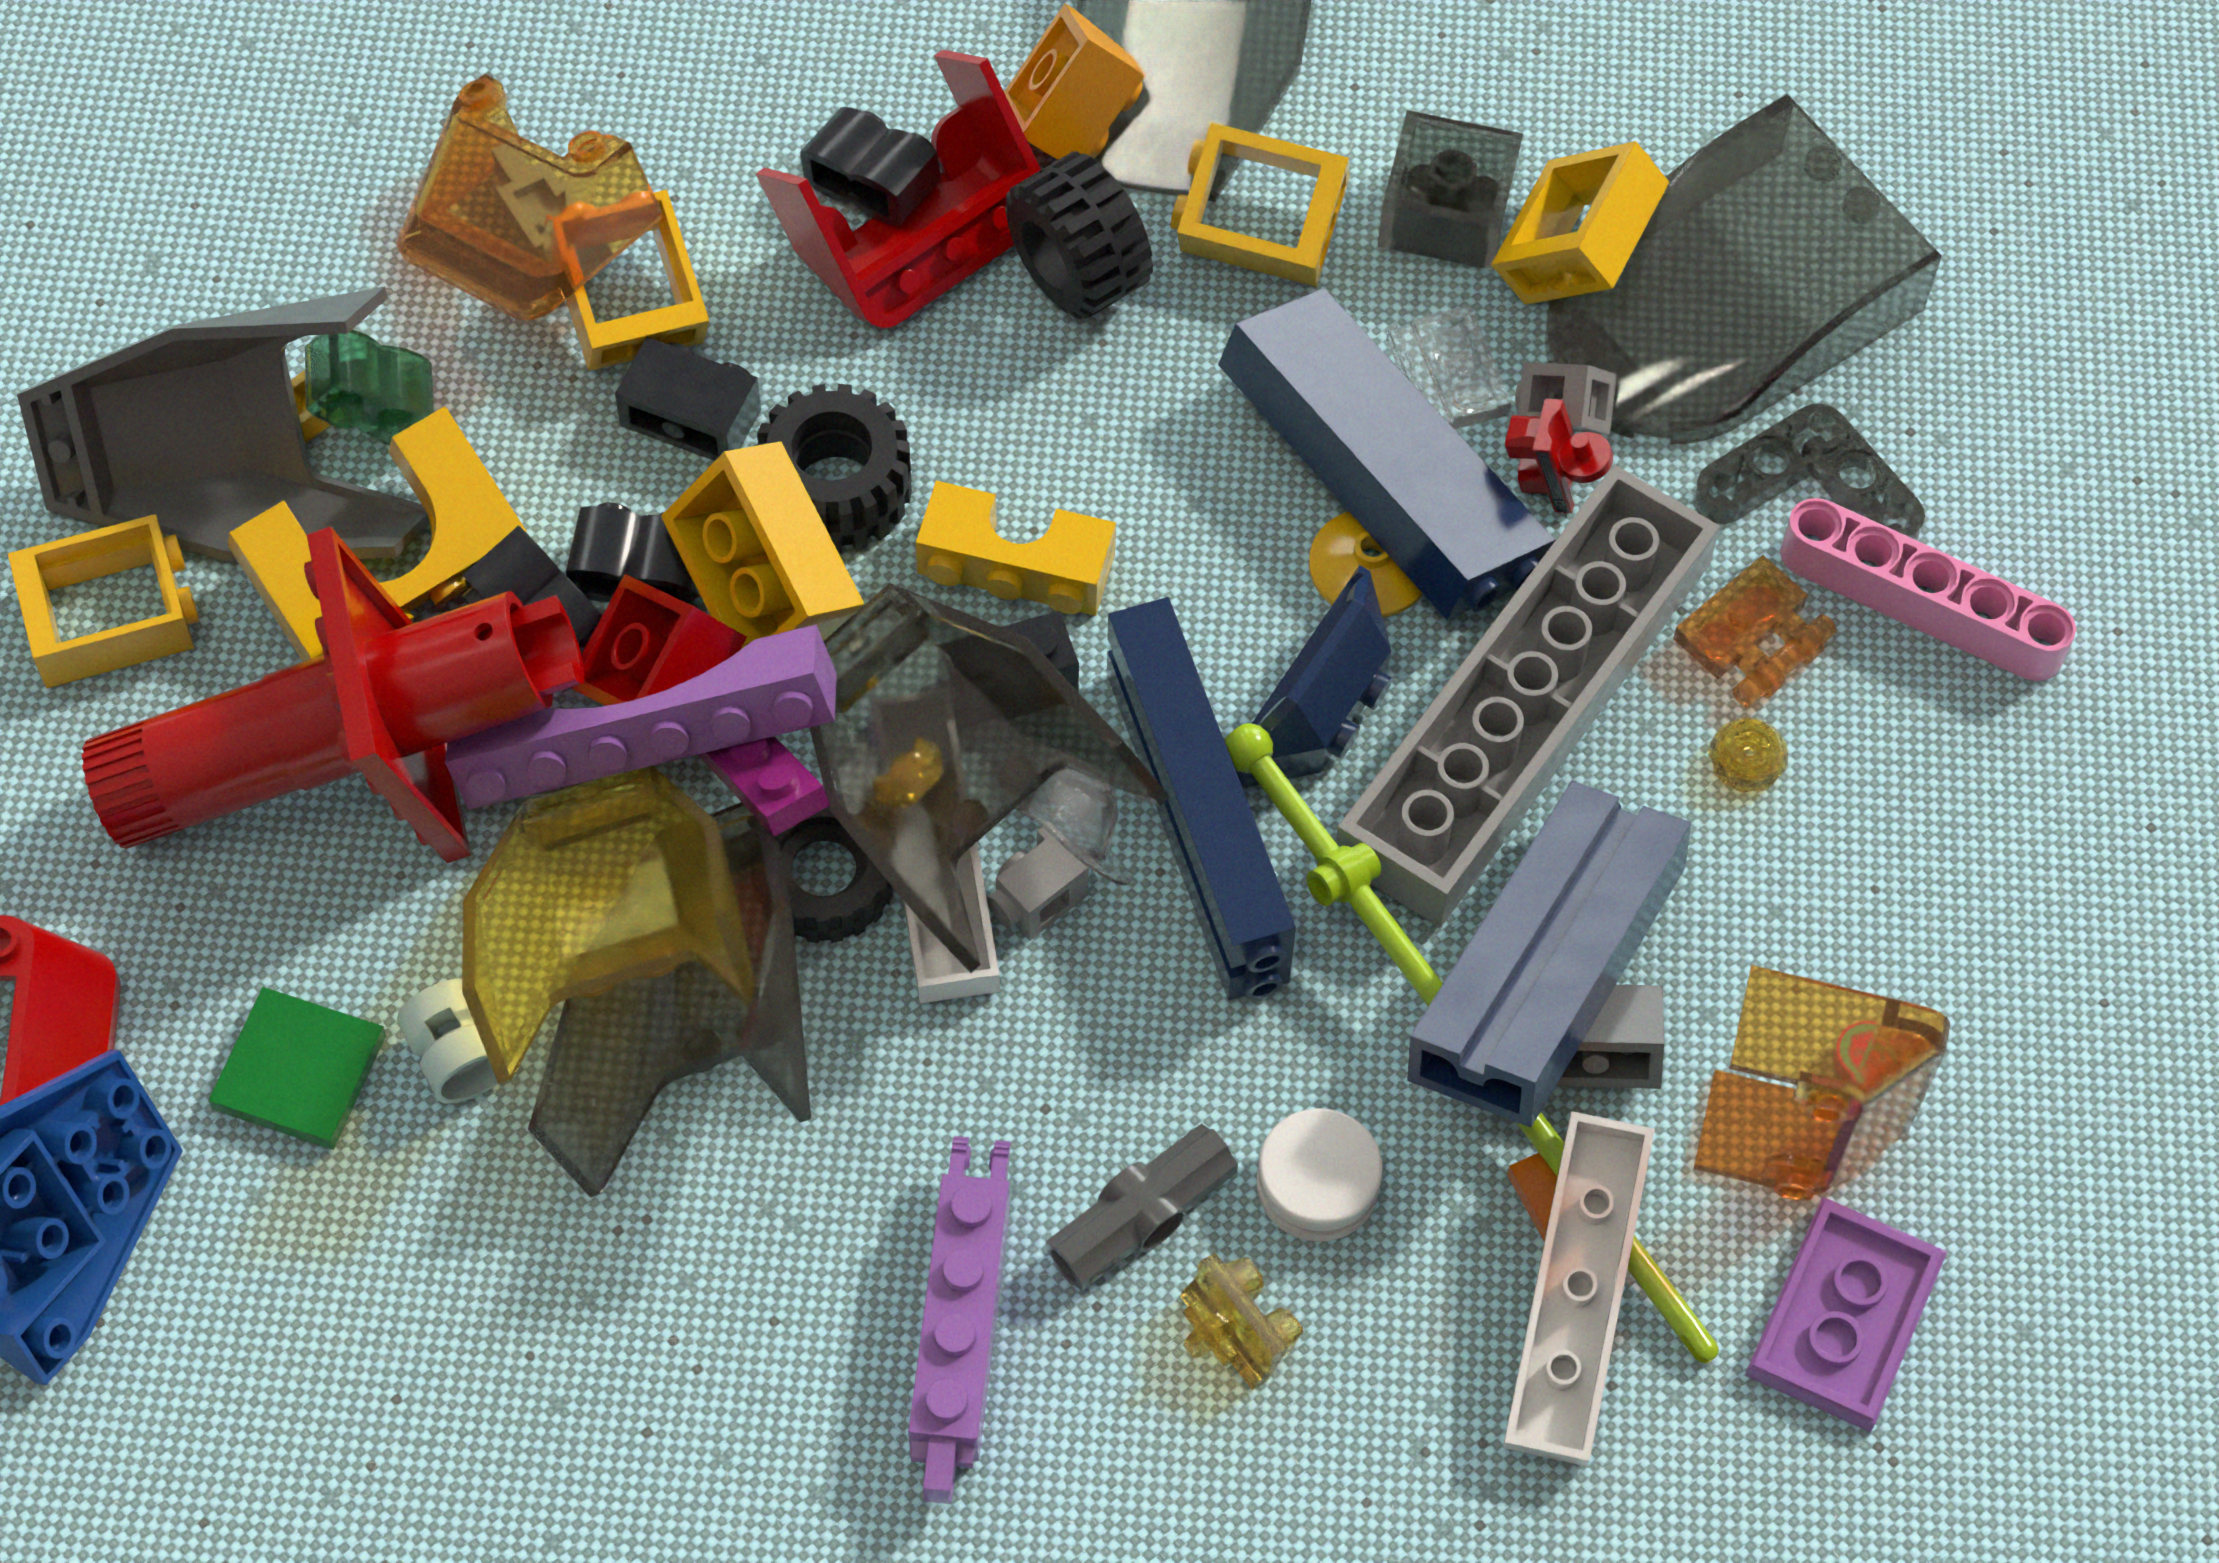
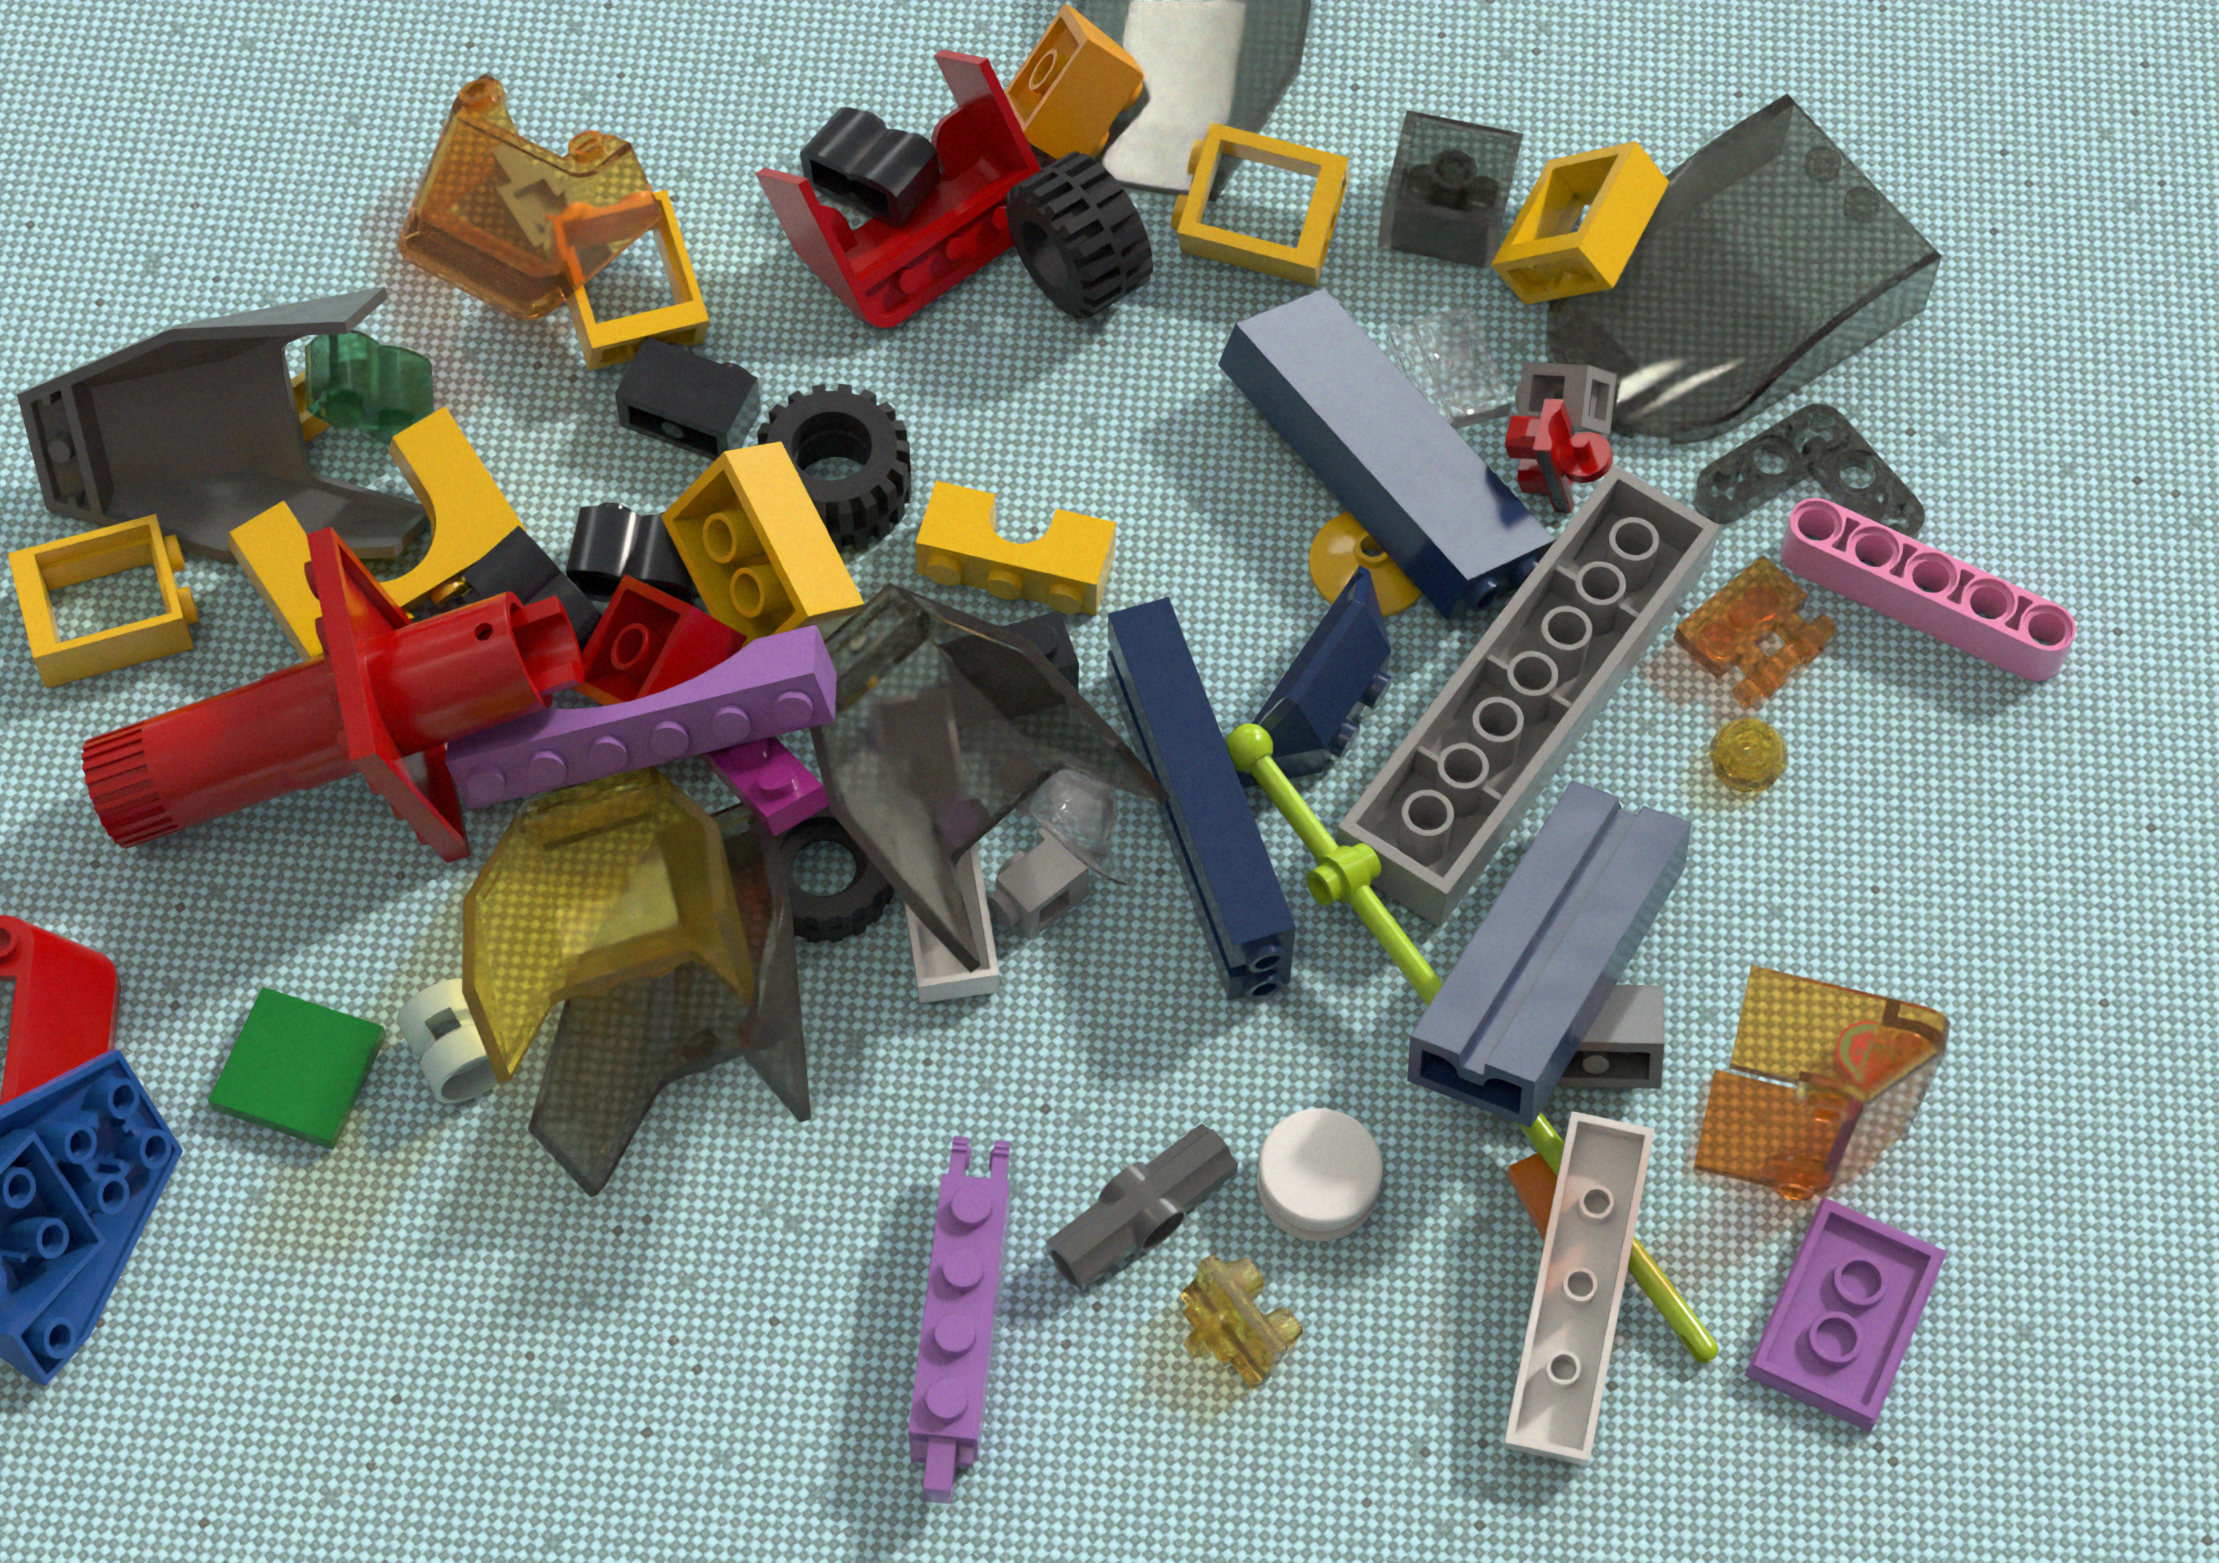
clear yellow plate [872,736,944,809] -> none

